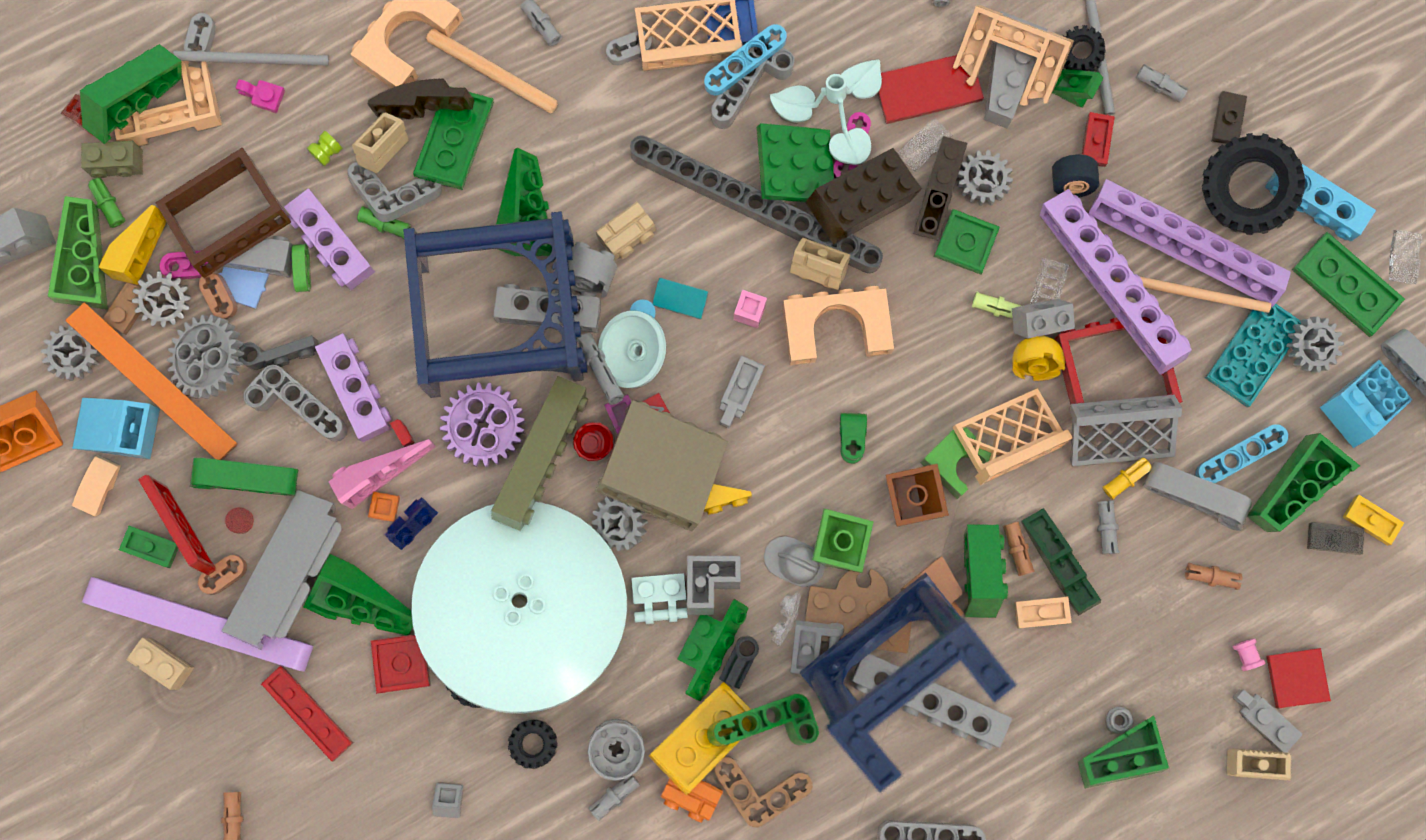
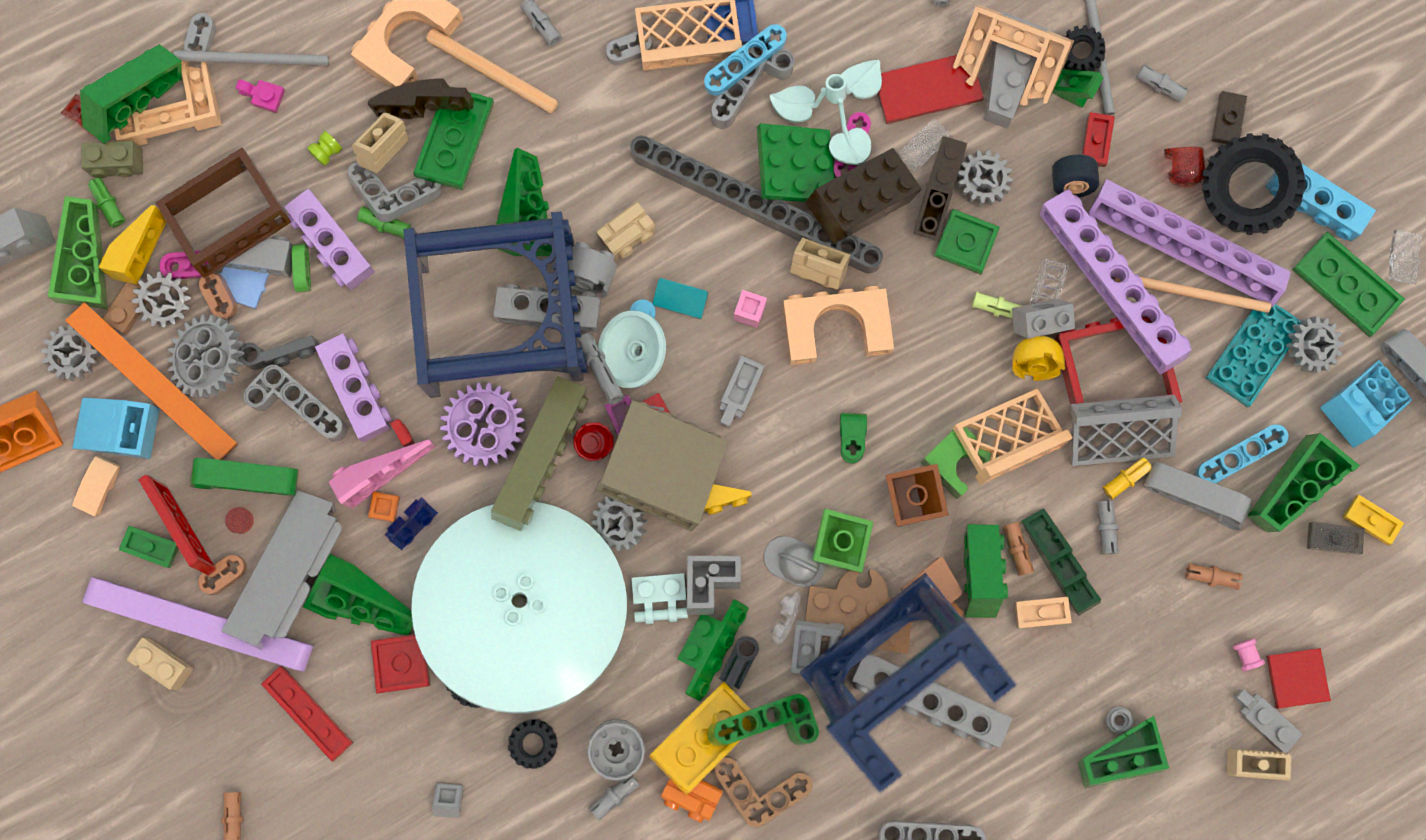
none -> clear red helmet [1164,146,1205,187]

